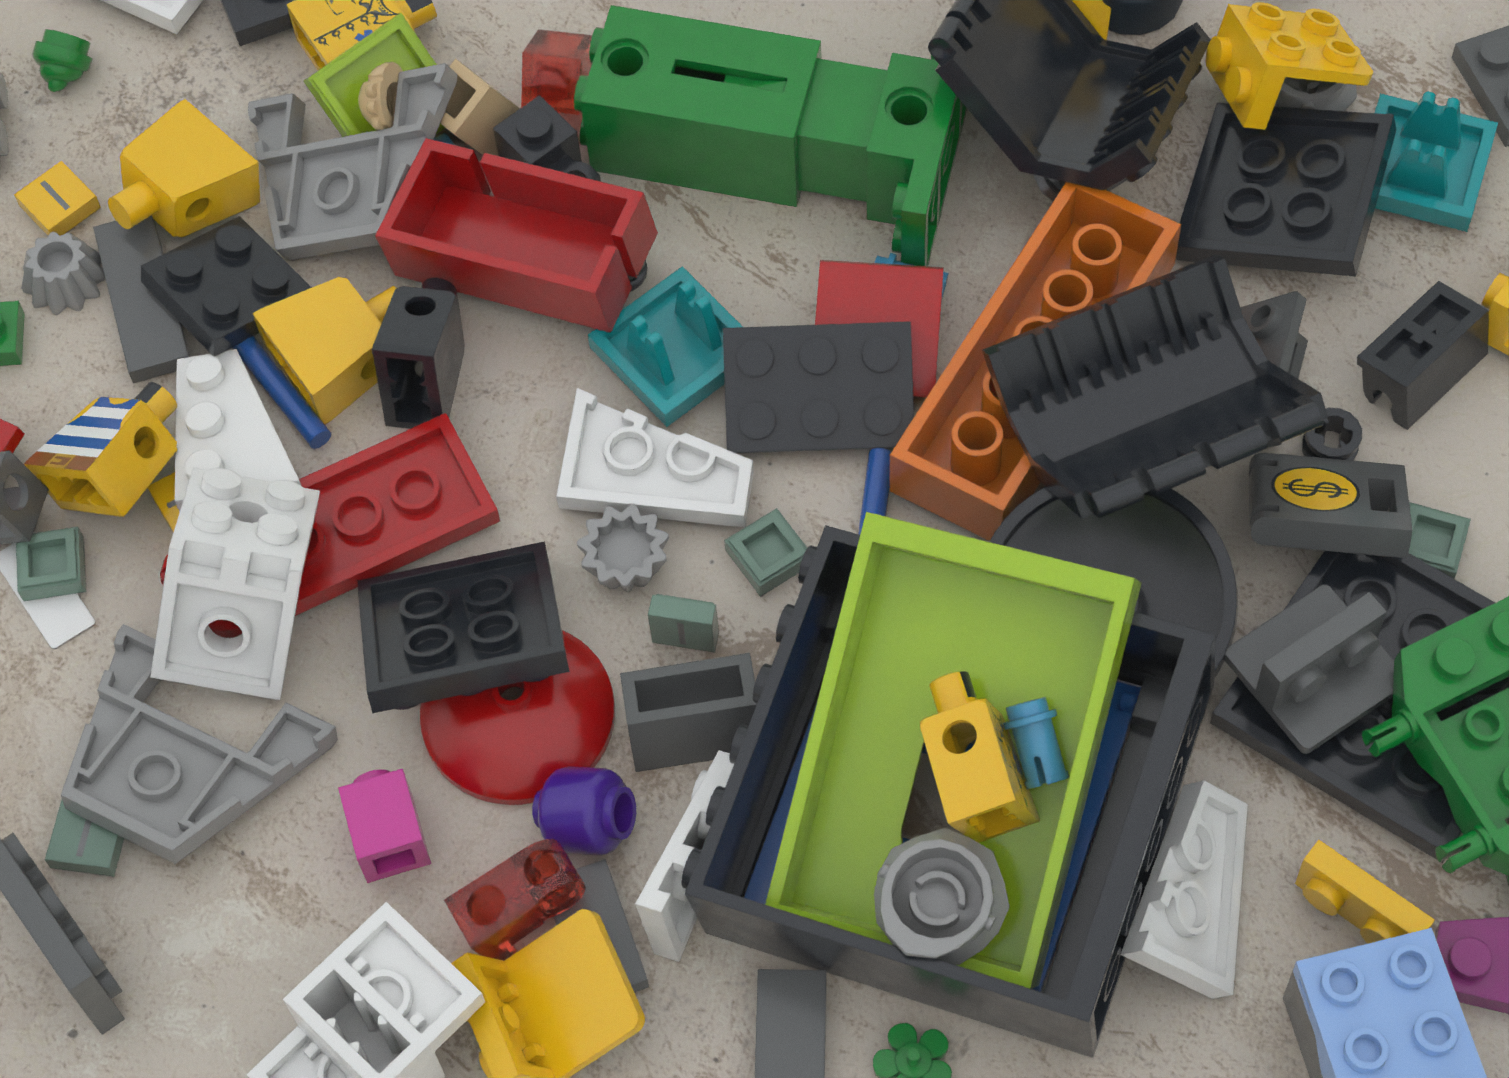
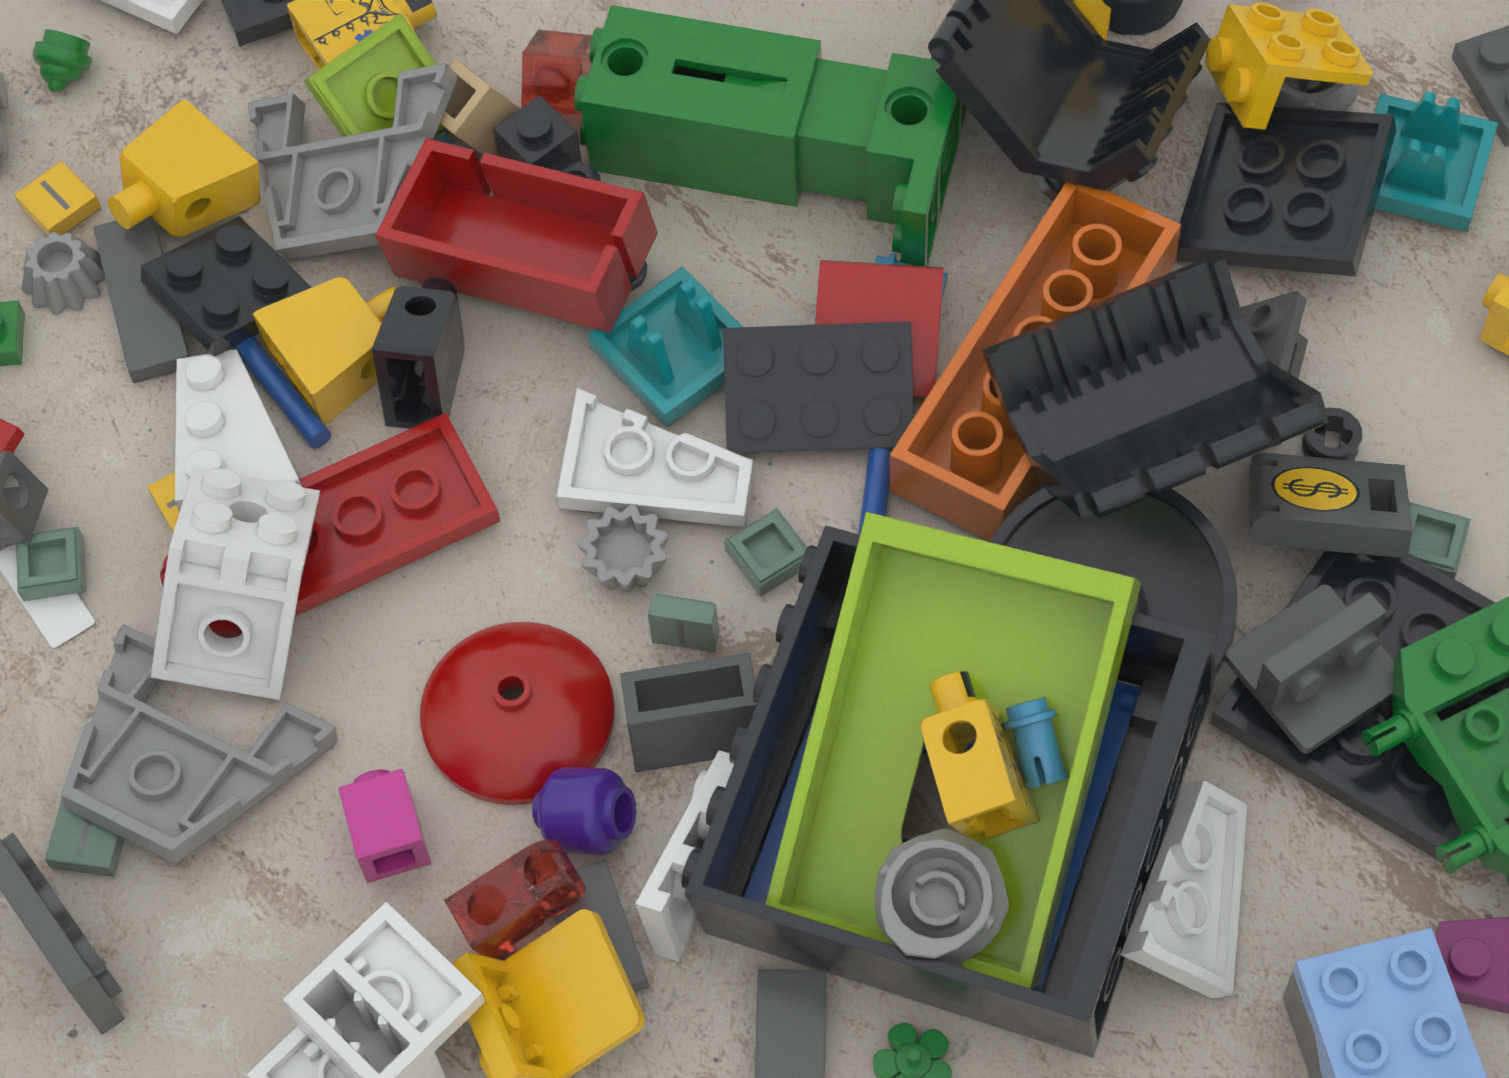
yellow torso [24,382,177,517] -> none
black plate [357,541,570,714] -> none
tan animal [358,62,403,130] -> none
yellow plate [1295,840,1435,944] -> none
black hinge [1357,281,1489,430] -> none

